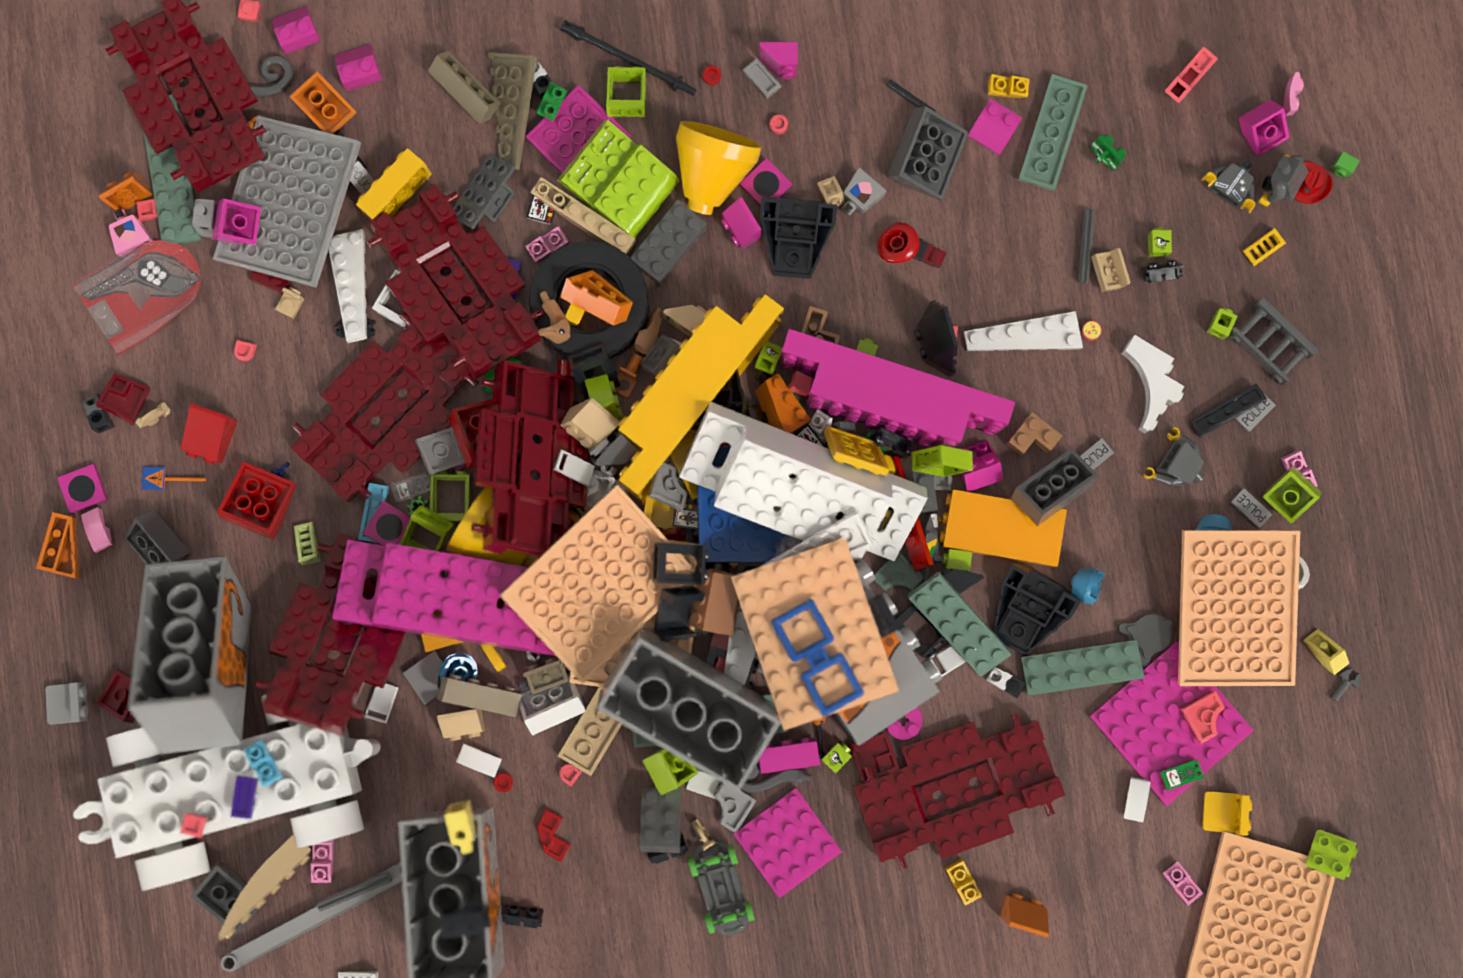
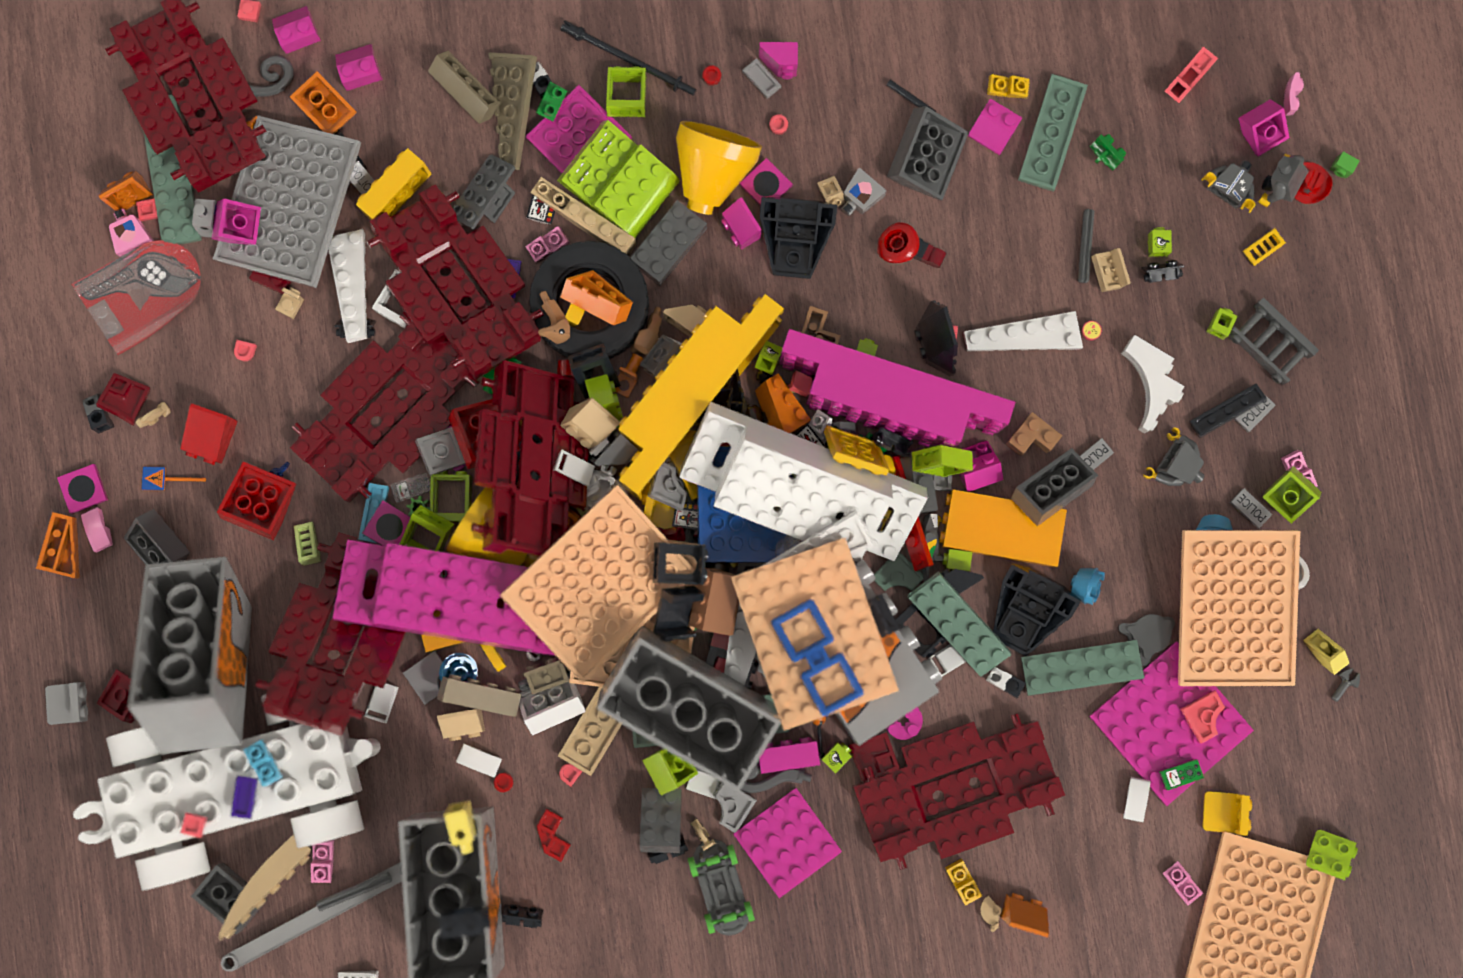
none -> tan piece [980,895,1001,932]

